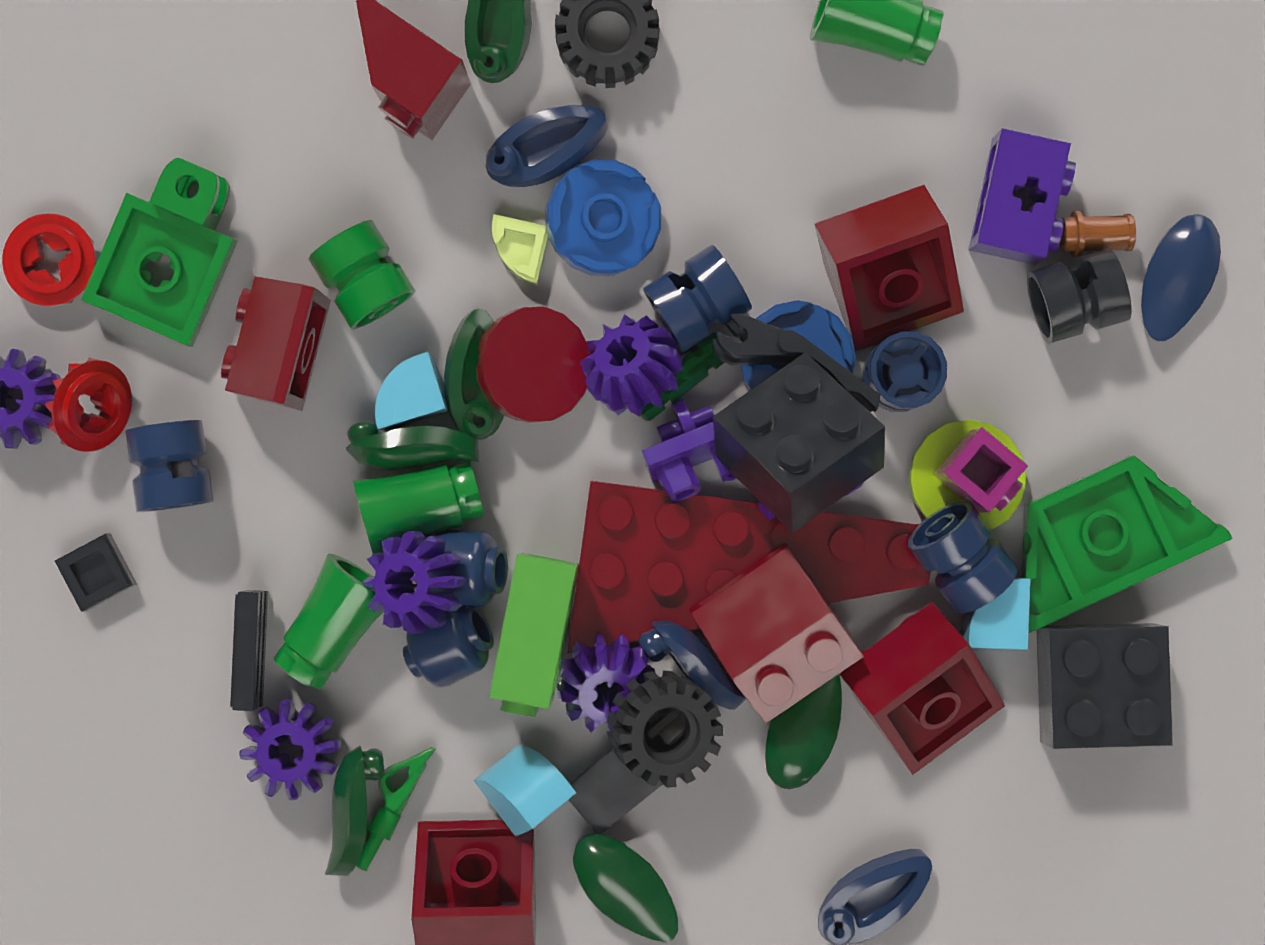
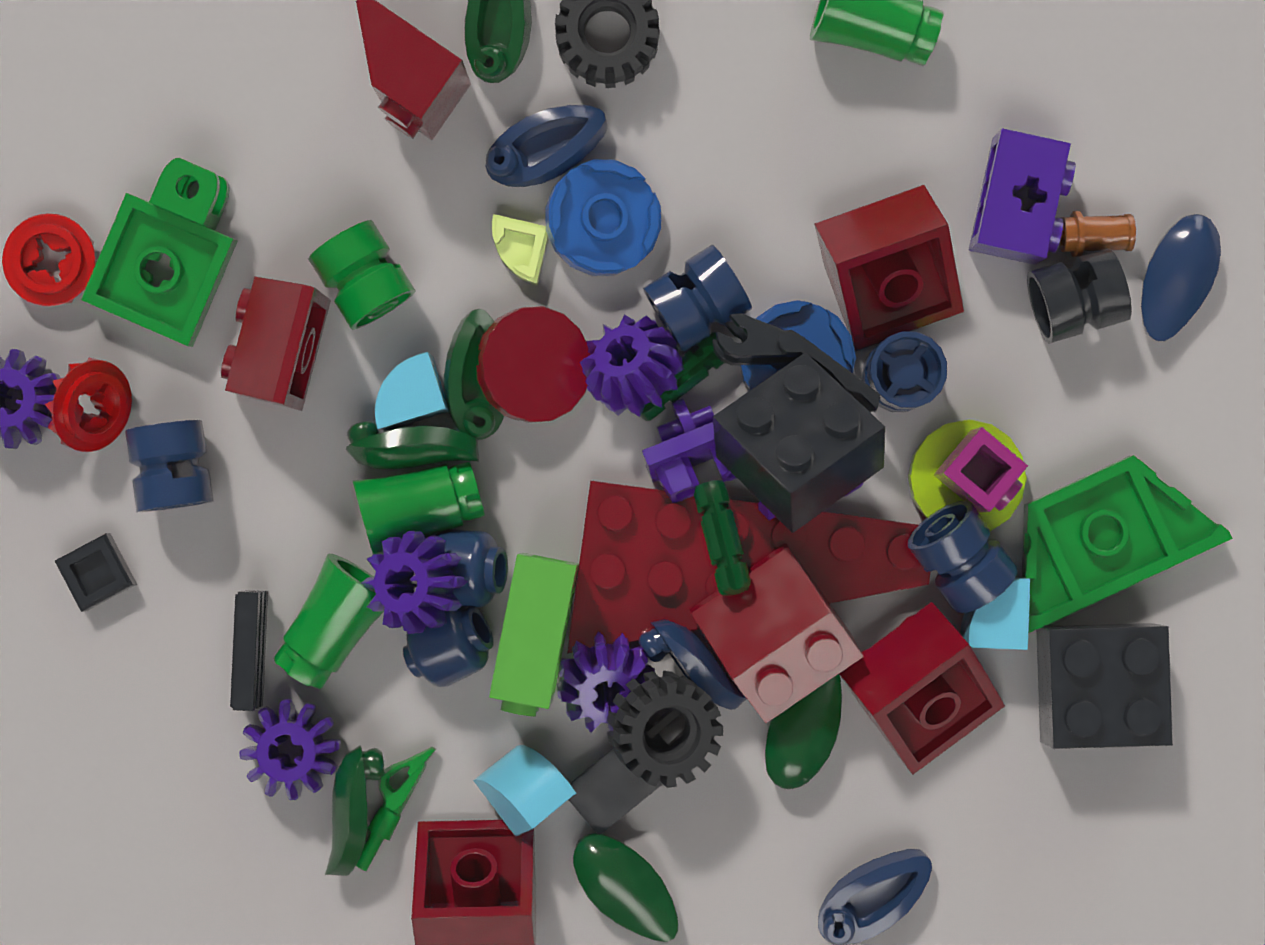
none -> dark green axle [694,480,751,596]

